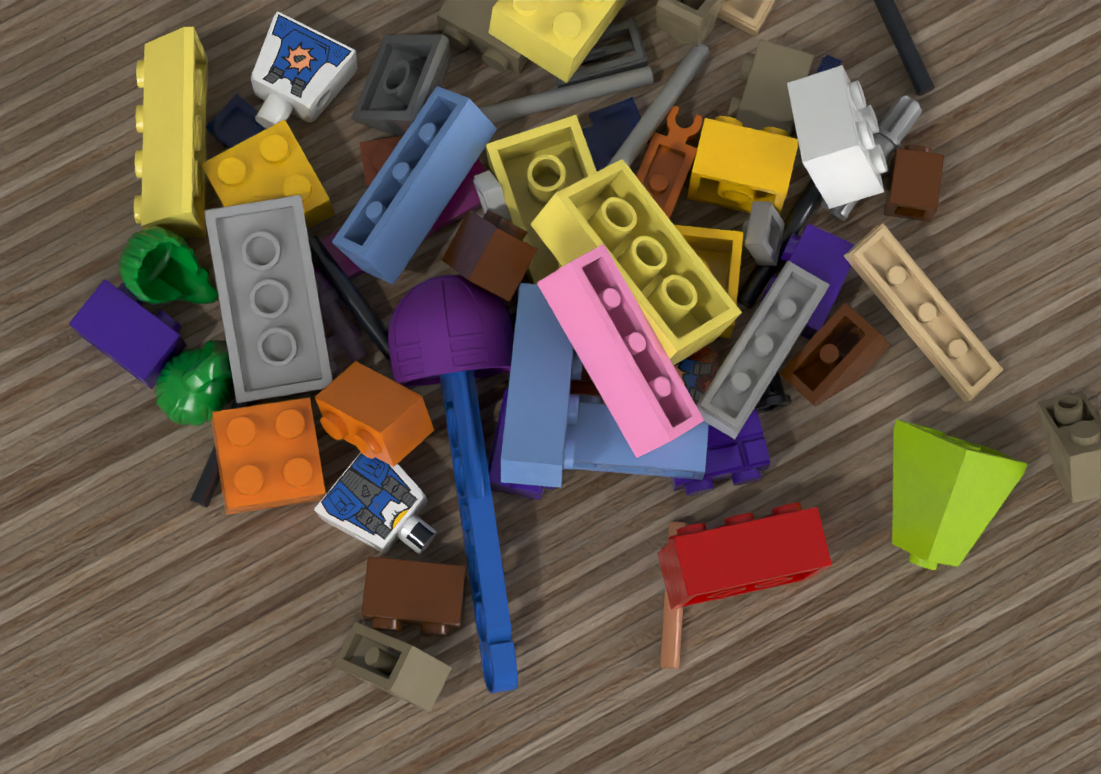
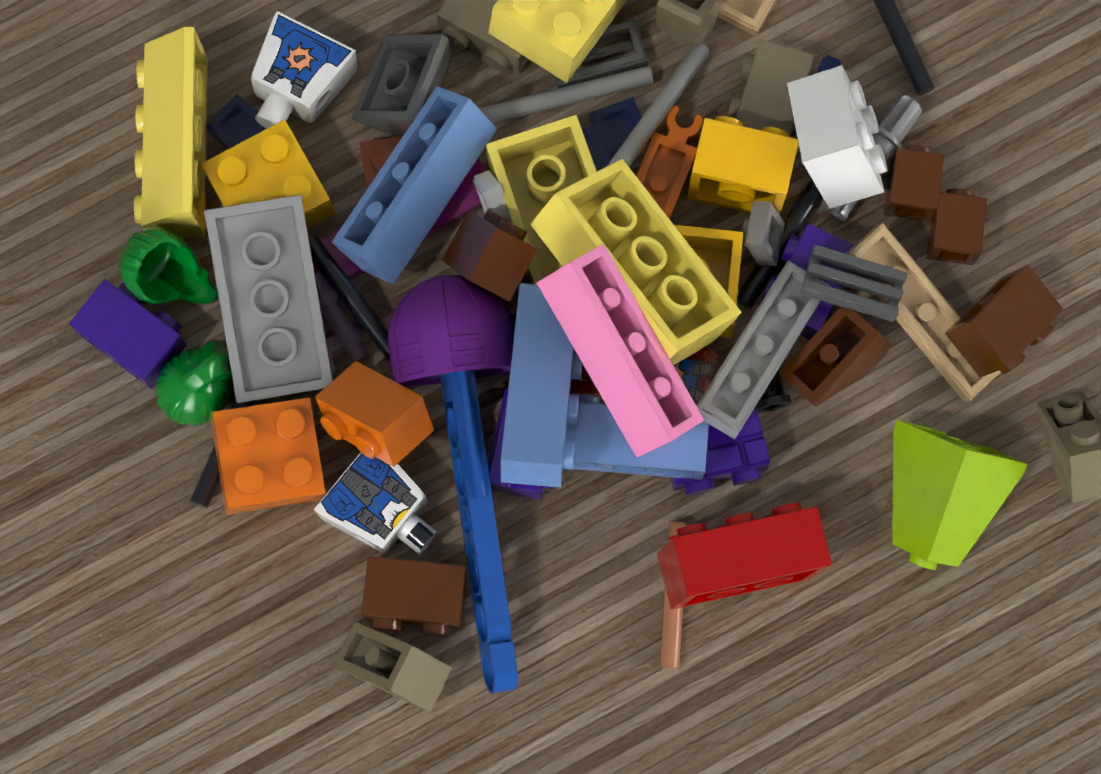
none -> dark grey tile [800,245,908,322]
none -> reddish brown brick [926,188,987,265]
none -> reddish brown brick [945,265,1064,378]

